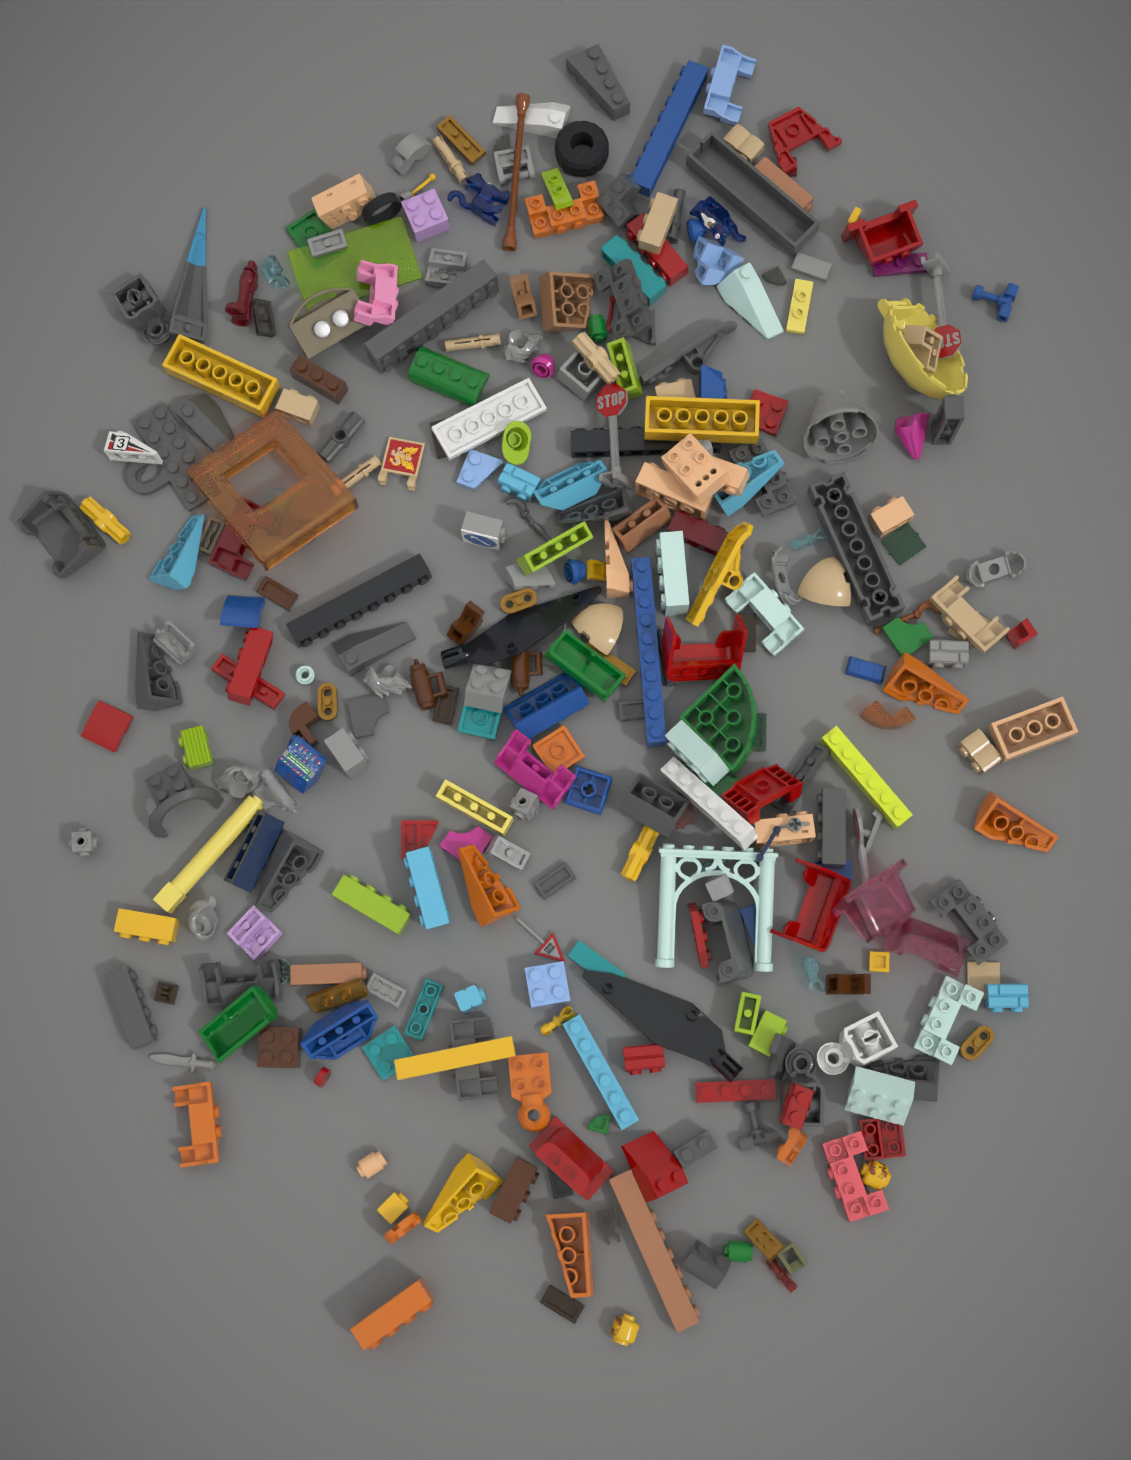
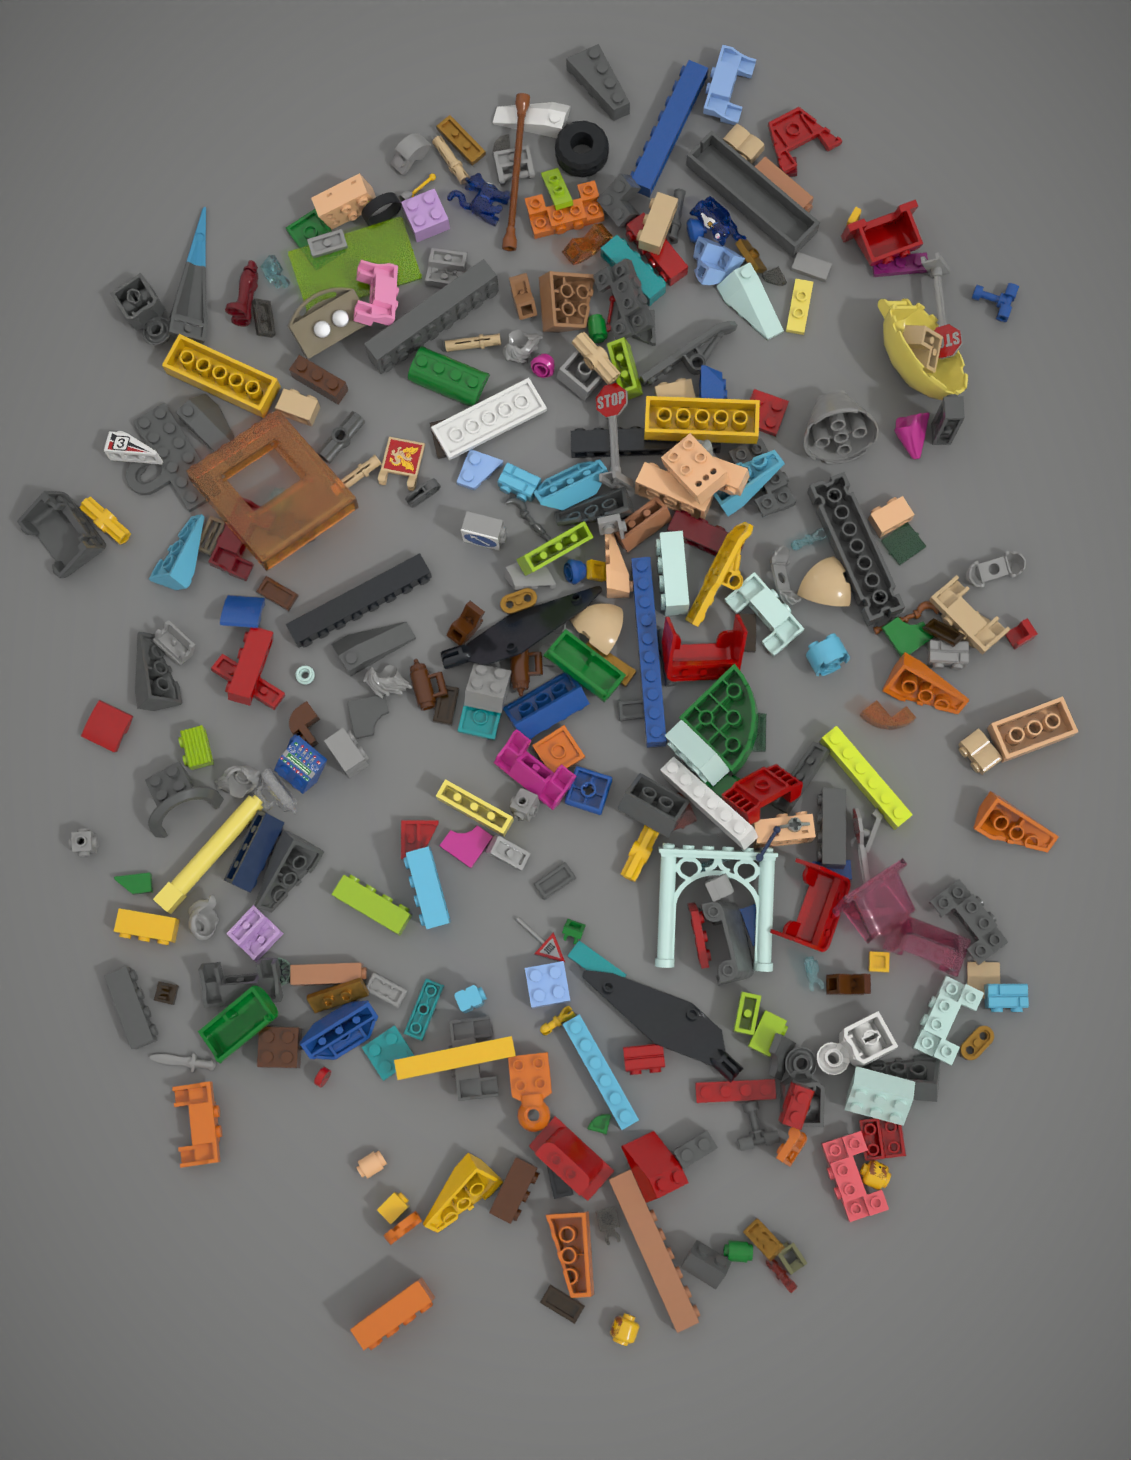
pearl gold plate [317,683,338,721] -> none
orange wedge [458,844,521,927] -> none
lime piece [502,421,531,465] -> none
blue tile [845,656,887,684] -> none
none -> green tile [114,872,153,895]
none -> dark grey piece [405,478,441,508]
none -> clear orange brick [562,223,613,265]
none -> green tile [562,919,586,944]
none -> light grey bracket [597,513,627,539]
none -> pearl gold plate [735,239,767,273]
none -> medium azure brick [805,633,850,676]
none -> dark brown tile [922,618,965,647]

